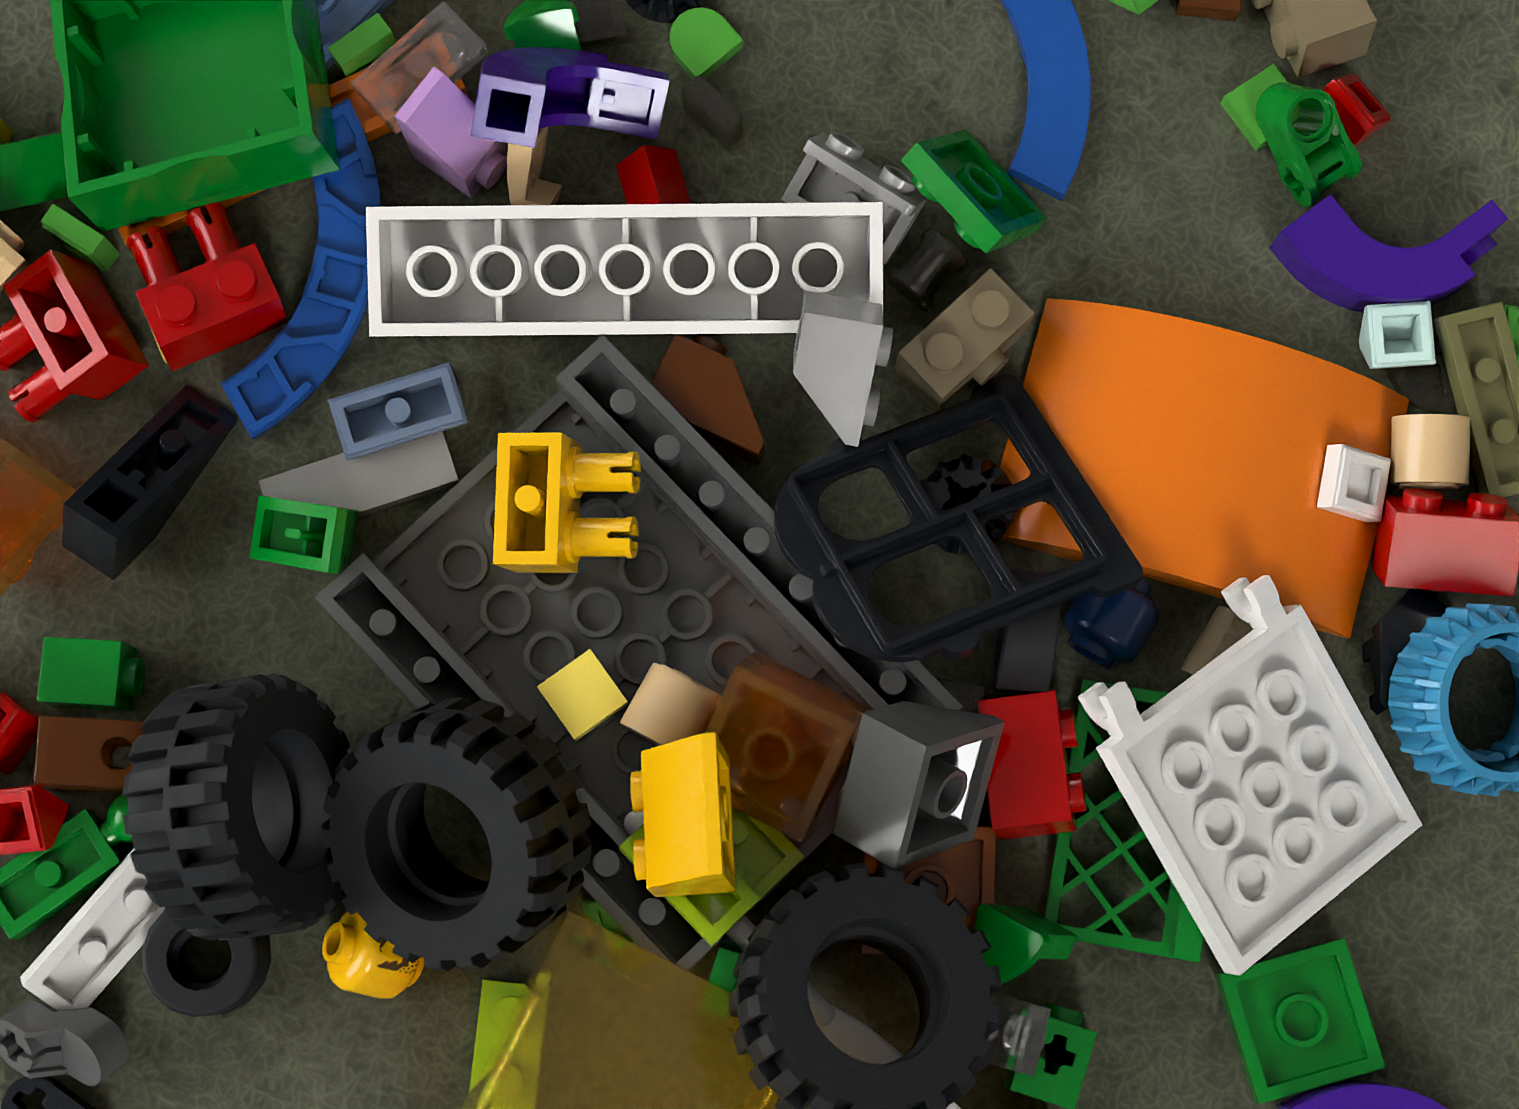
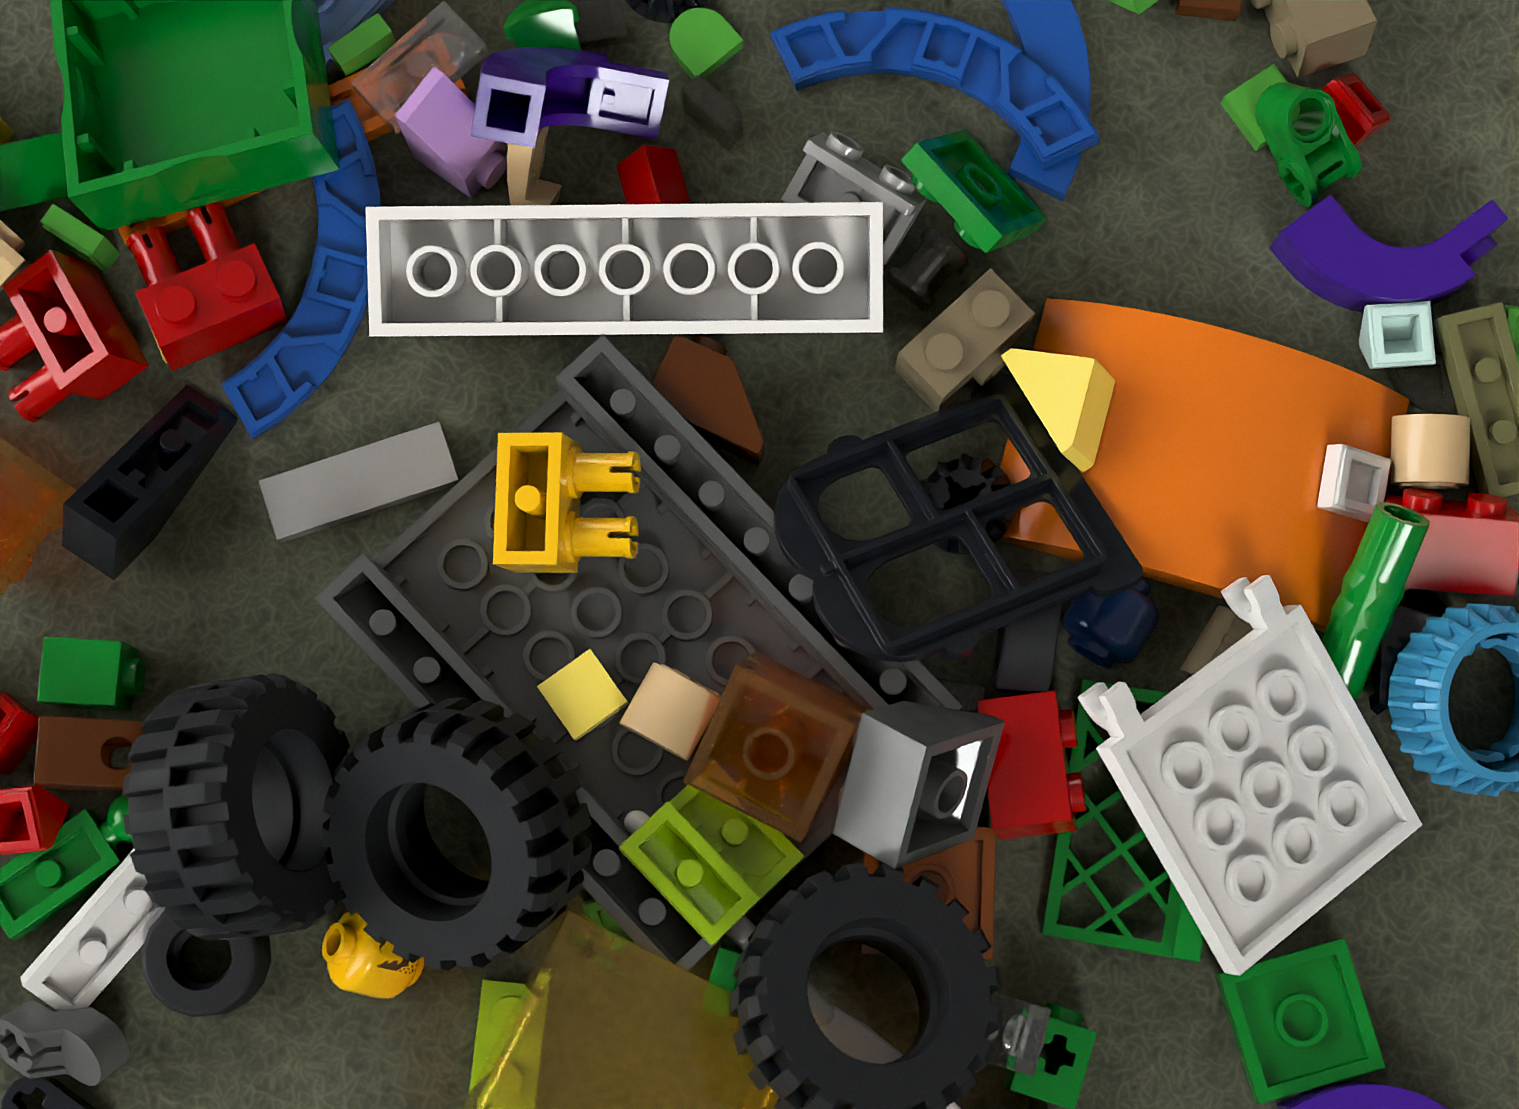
green slope [249,495,359,574] -> none
sand blue slope [328,362,469,461] -> none
yellow slope [630,732,736,897] -> none
light grey slope [793,291,893,447] -> none
green tile [973,903,1077,984] -> none
none -> blue tile [769,7,1100,170]
none -> light yellow slope [1001,348,1116,473]
none -> green axle [1321,502,1430,700]

